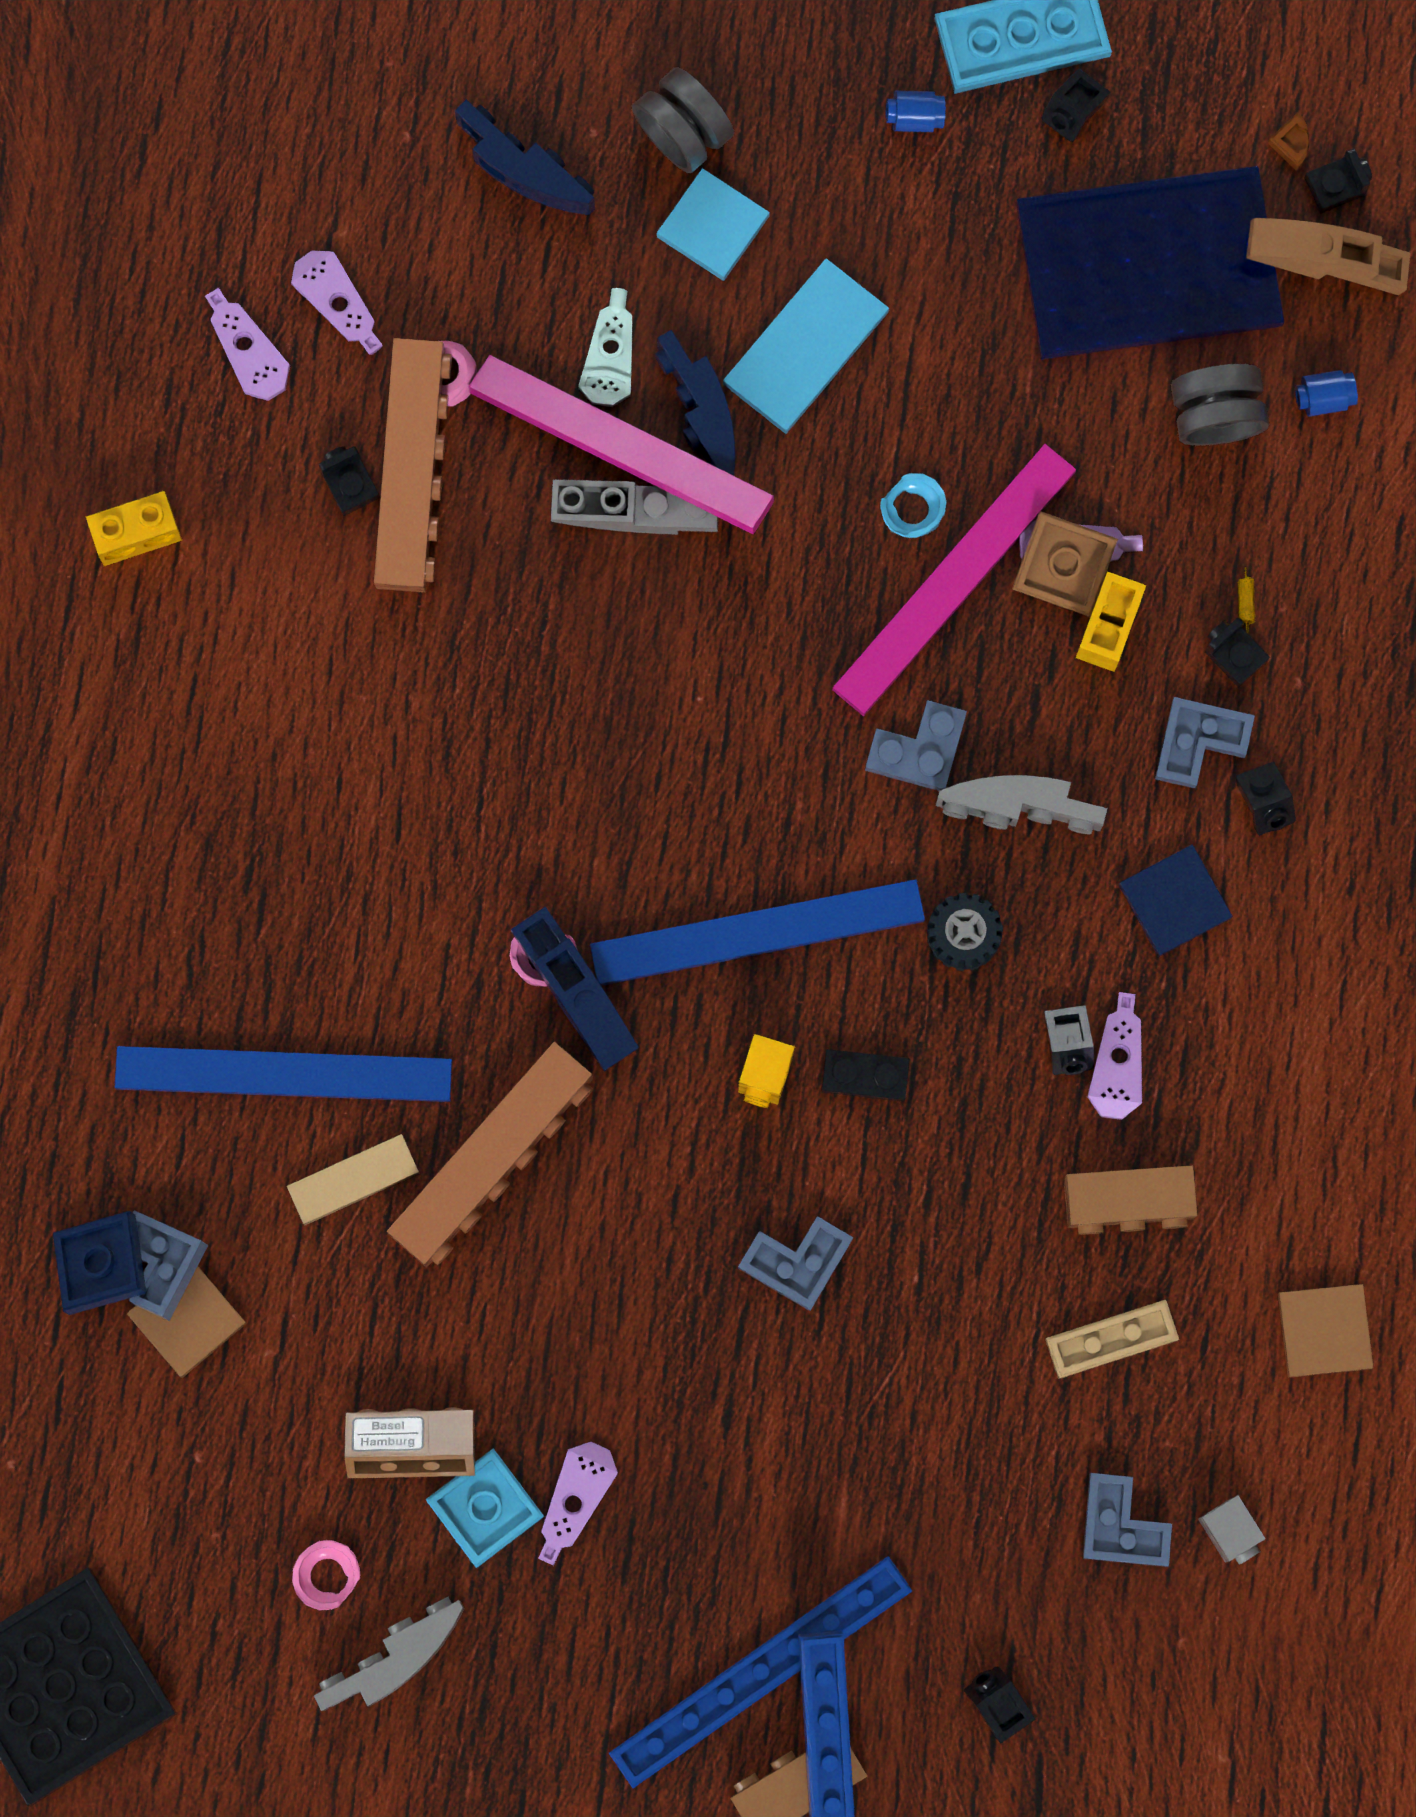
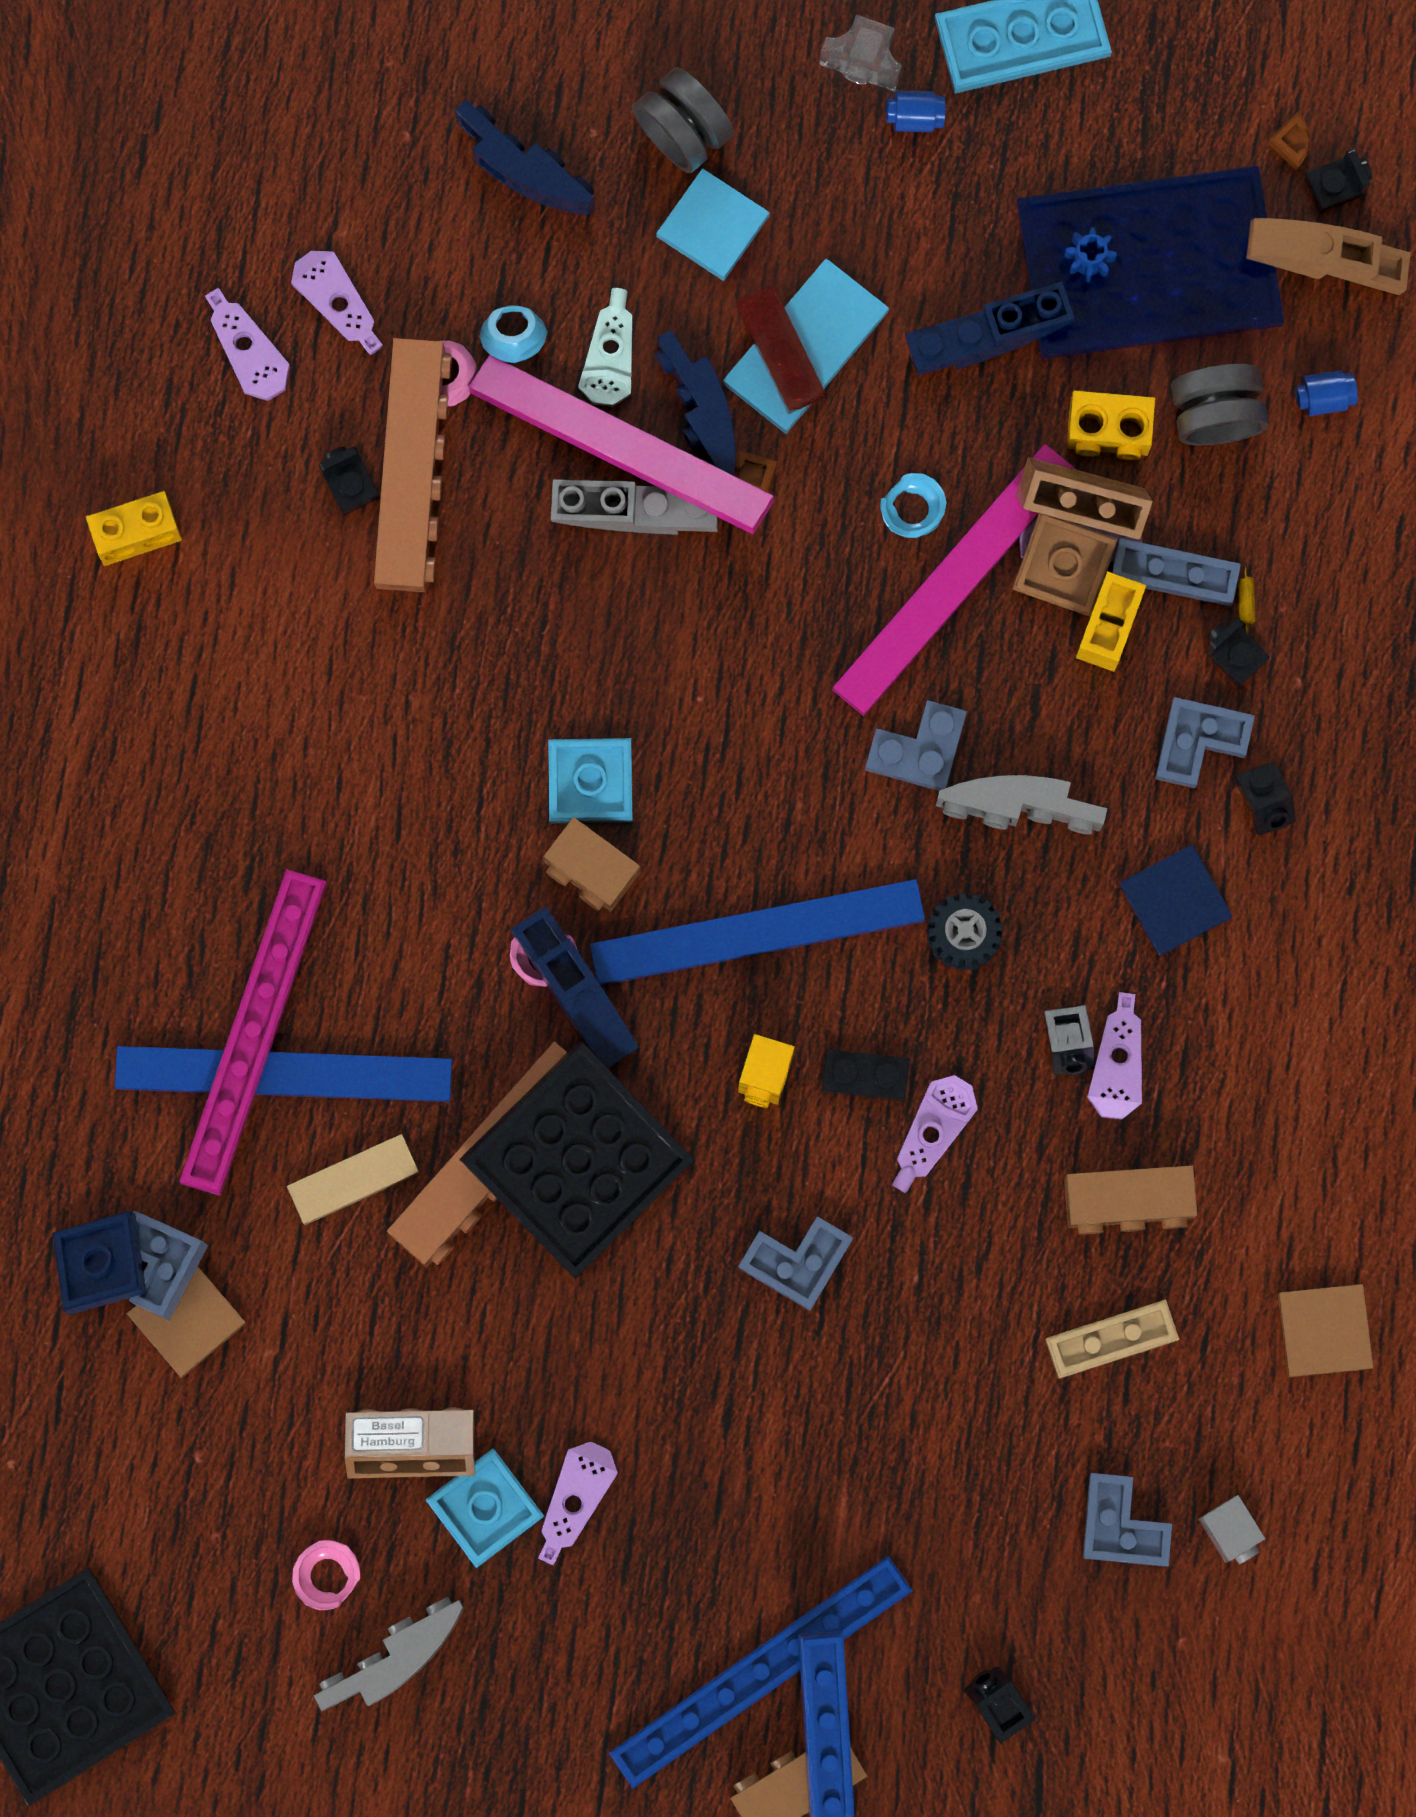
black bracket [1042,69,1111,142] -> none
none -> dark pink tile [180,869,327,1196]
none -> black plate [459,1041,694,1279]
none -> medium azure piece [479,305,548,363]
none -> medium nougat brick [543,817,641,912]
none -> medium azure tile [548,738,633,824]
none -> clear red plate [736,285,826,414]
none -> dark orange tile [736,450,777,493]
none -> clear brick [819,14,902,92]
none -> lavender piece [892,1075,978,1194]
none -> dark blue slope [905,281,1075,376]
none -> medium nougat brick [1016,457,1153,540]
none -> blue gear [1064,227,1117,282]
none -> yellow brick [1066,391,1155,460]
none -> sand blue plate [1112,538,1241,607]

